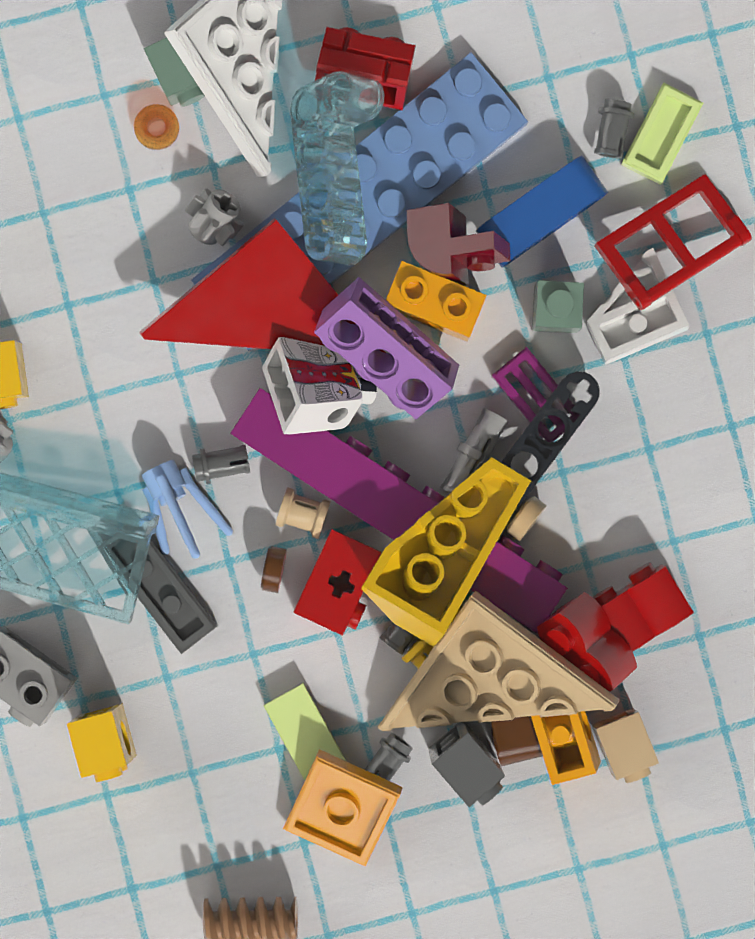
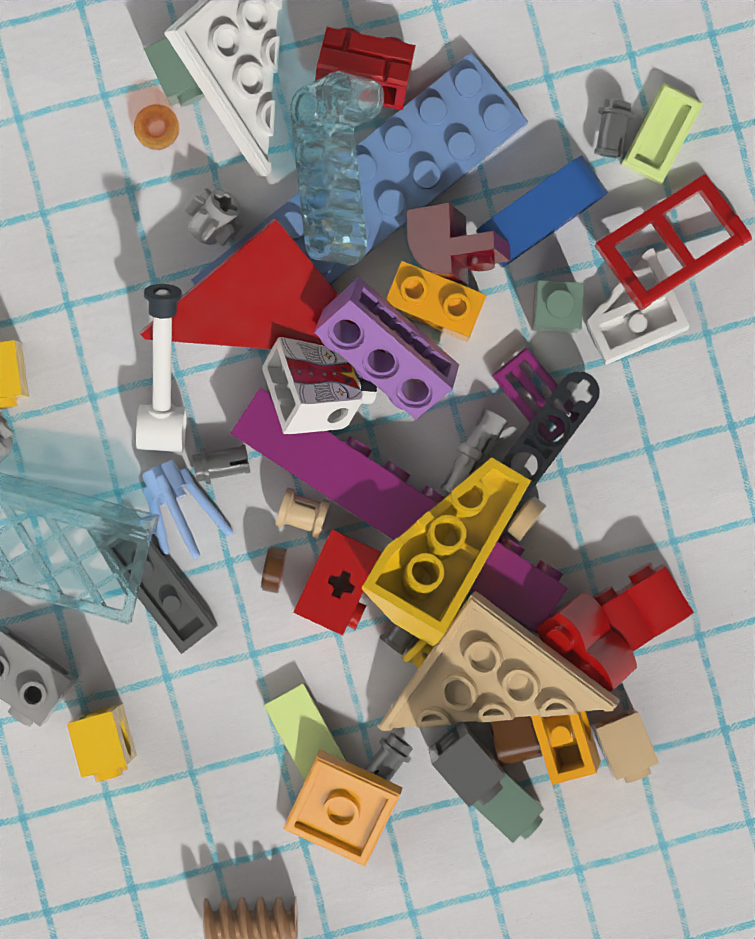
none -> white piece [136,284,187,452]
none -> sand green brick [473,767,544,843]

